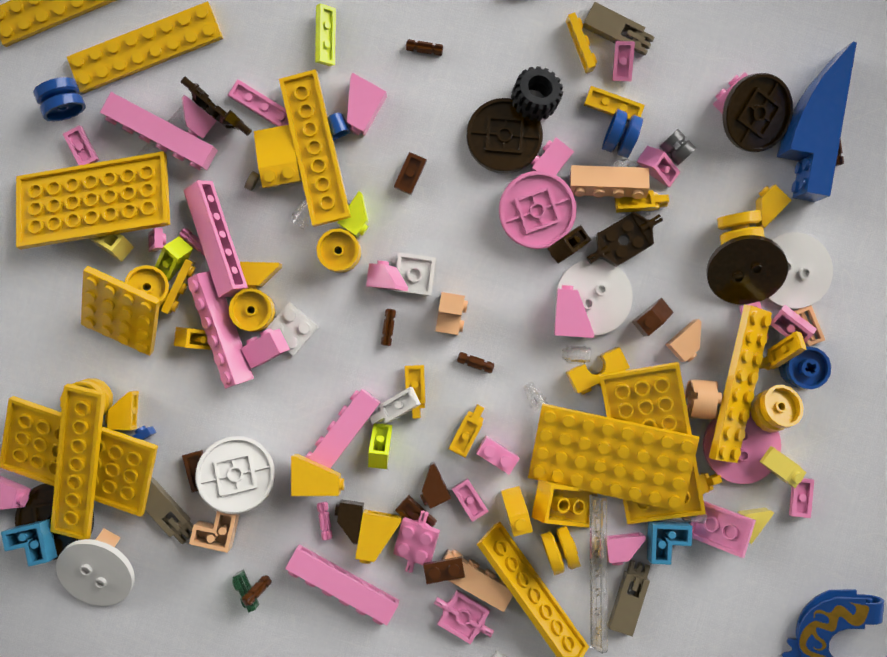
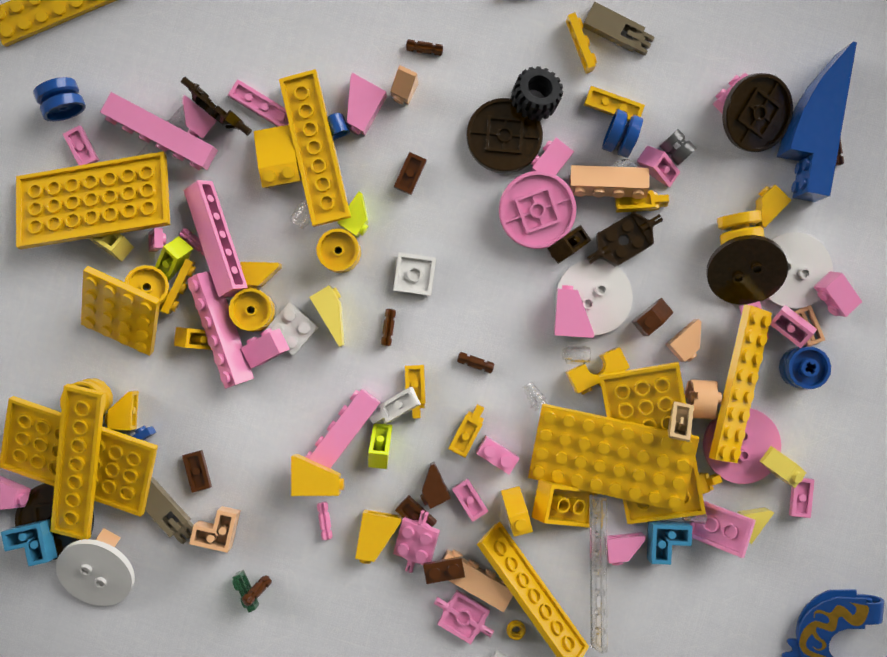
yellow plate [67,1,223,94] -> none
white plate [195,436,275,514] -> none
dark tan tile [244,171,260,191] -> none
bright pink brick [285,544,399,625] -> none
neon yellow plate [315,3,336,66] -> none
dark brown slope [334,499,364,544] -> none
bright pink slope [366,260,408,291] -> none
light nougat brick [435,292,468,335] -> none
yellow wheel [540,526,581,575] -> none
dark tan hinge [607,560,650,637] -> none
bright pink plate [612,41,635,81] -> none
yellow wheel [750,385,804,433] -> none
yellow hinge [760,331,807,370] -> none
none -> light yellow slope [309,285,344,347]
none -> light nougat slope [391,65,418,105]
none -> yellow plate [506,620,526,640]
none -> tan slope [667,401,694,442]
none -> bright pink brick [814,271,862,317]

